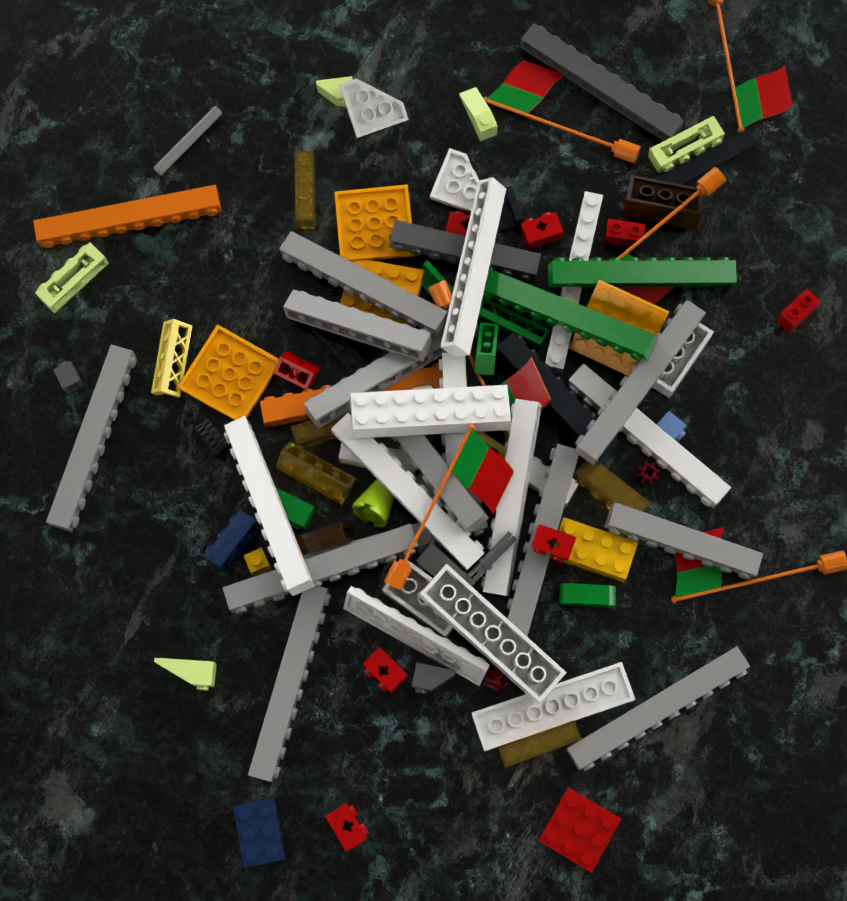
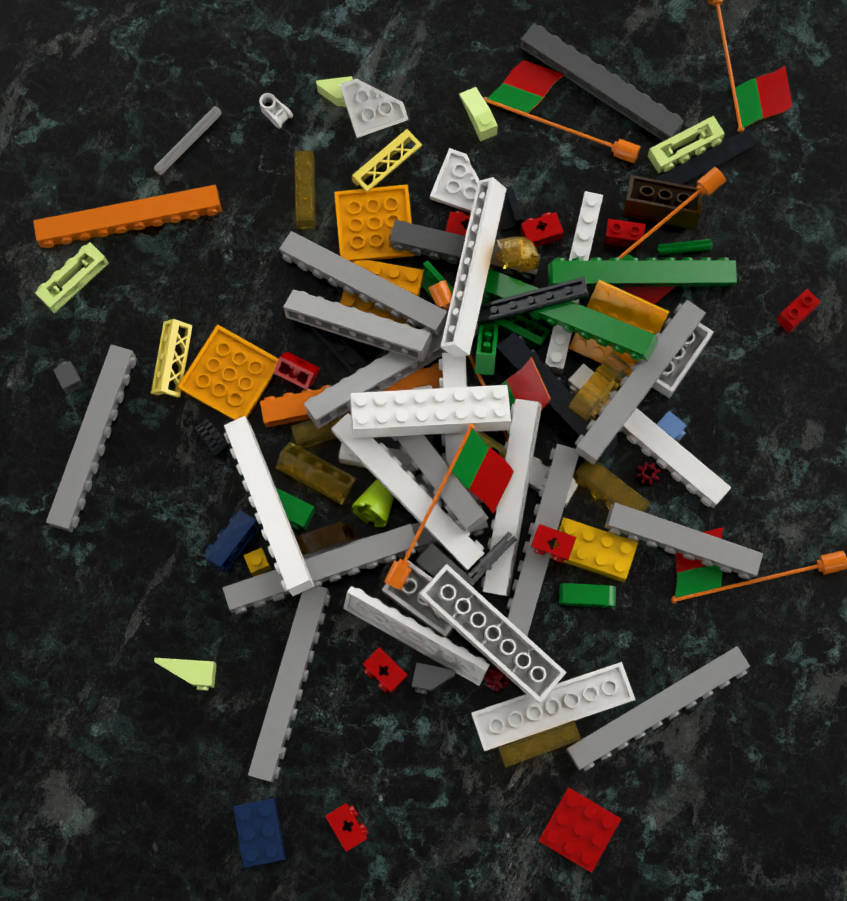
none -> white piece [259,93,293,129]
none -> light yellow fence [352,129,422,192]
none -> black tile [477,277,589,325]
none -> clear yellow brick [496,236,540,272]
none -> clear yellow brick [568,352,630,420]
none -> green axle [657,239,712,255]

